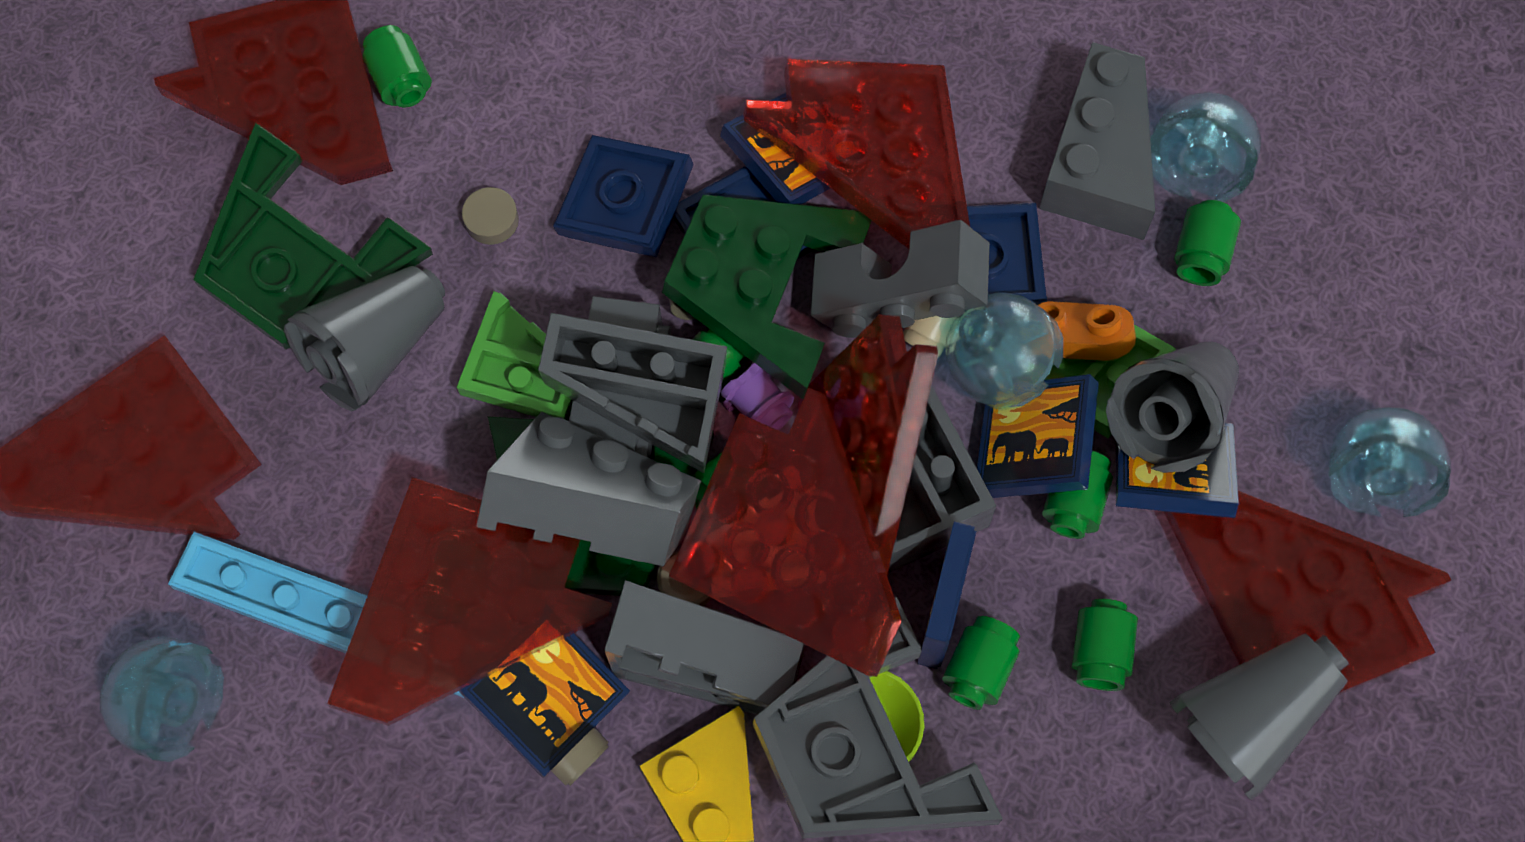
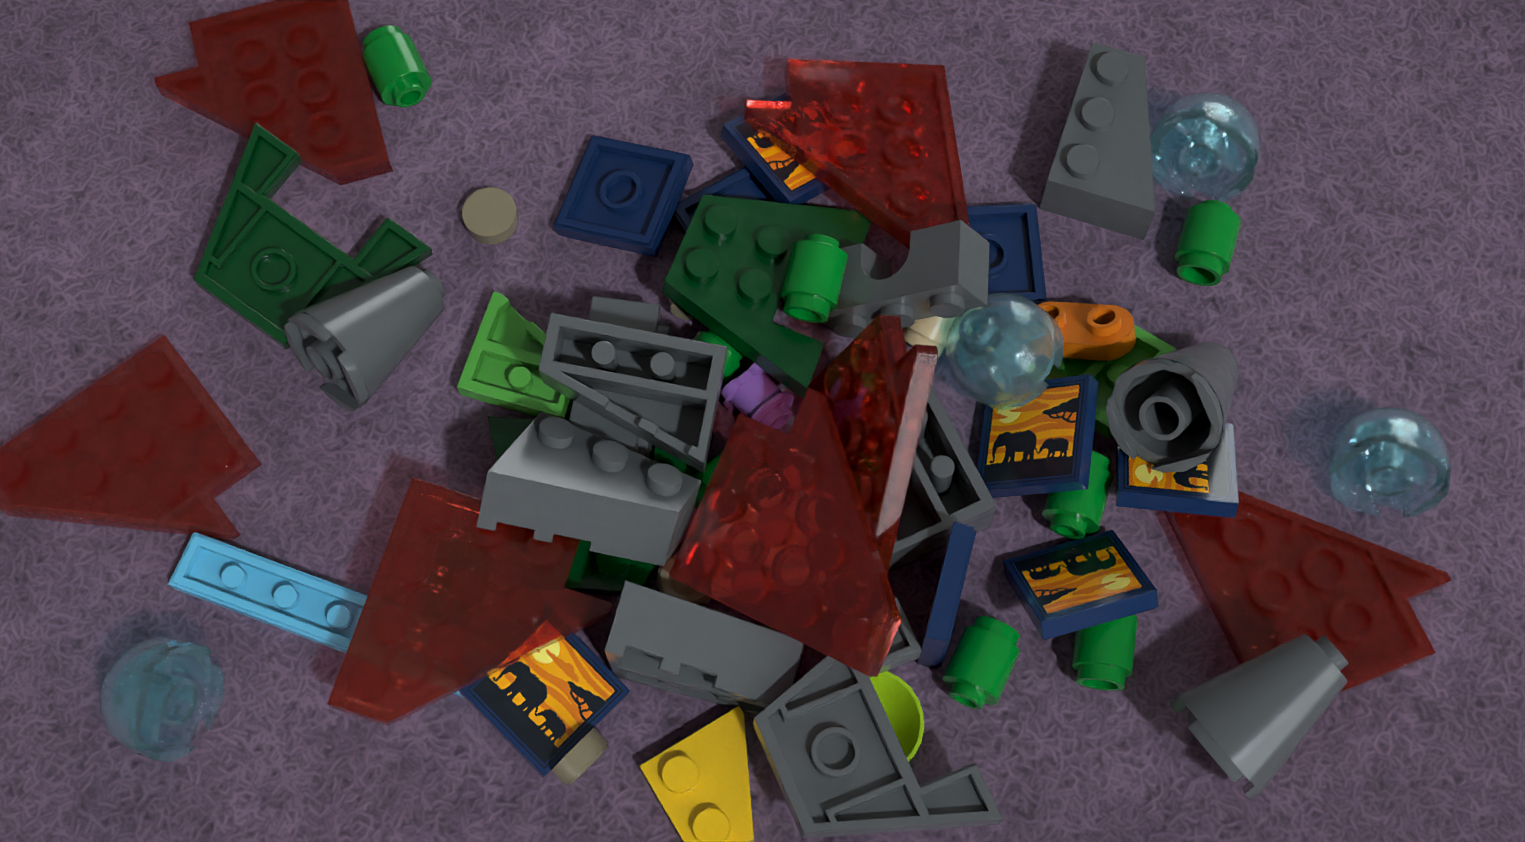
none -> green brick [781,234,848,323]
none -> tile [1003,530,1159,640]

